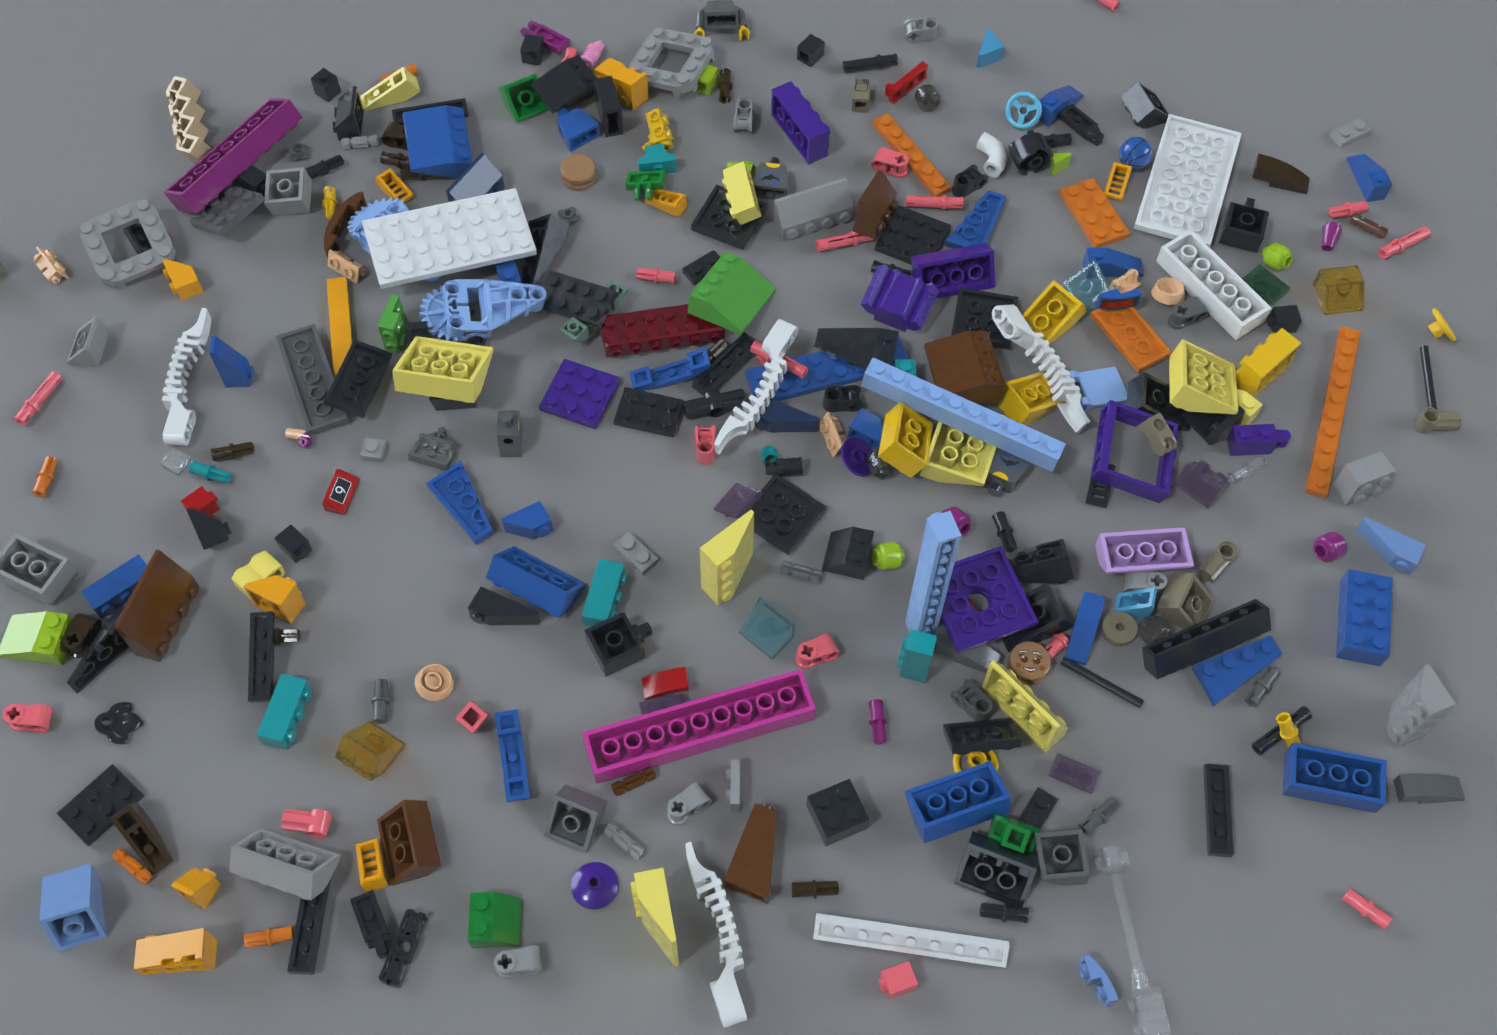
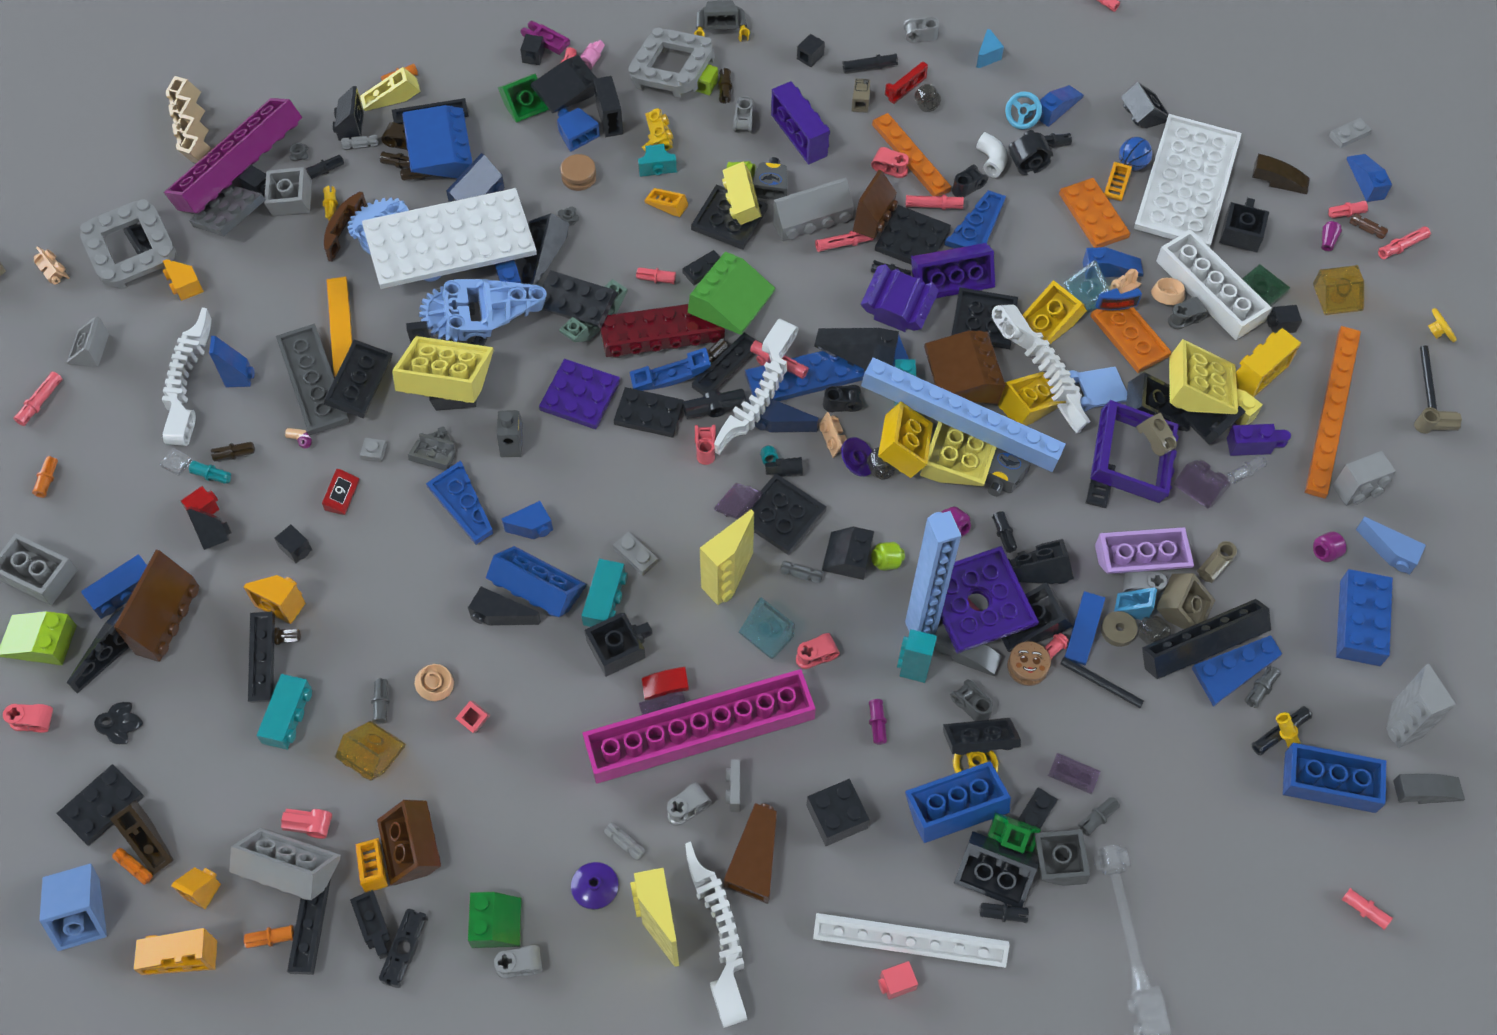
dark brown piece [62,613,102,658] -> none
light yellow brick [231,550,285,600] -> none
black brick [310,68,341,102] -> none
light nougat hinge [327,249,367,284] -> none
light orange slope [375,168,415,203] -> none
bright green plate [378,294,408,353] -> none
blue slope [494,709,530,803] -> none
dark grey slope [544,784,608,853] -> none
light orange wedge [594,58,649,111] -> none
reddish brown axle [611,767,656,796] -> none
green hinge [625,170,666,201] -> none
dark brown axle [792,879,839,899] -> none
blue slope [848,408,883,452] -> none
light yellow slope [981,660,1068,753] -> none
lime slope [1049,153,1072,176] -> none
black hinge [1058,104,1104,146] -> none
medium blue slope [1078,954,1118,1007] -> none
black plate [1203,764,1234,857] -> none
lime head [1262,242,1293,271] -> none

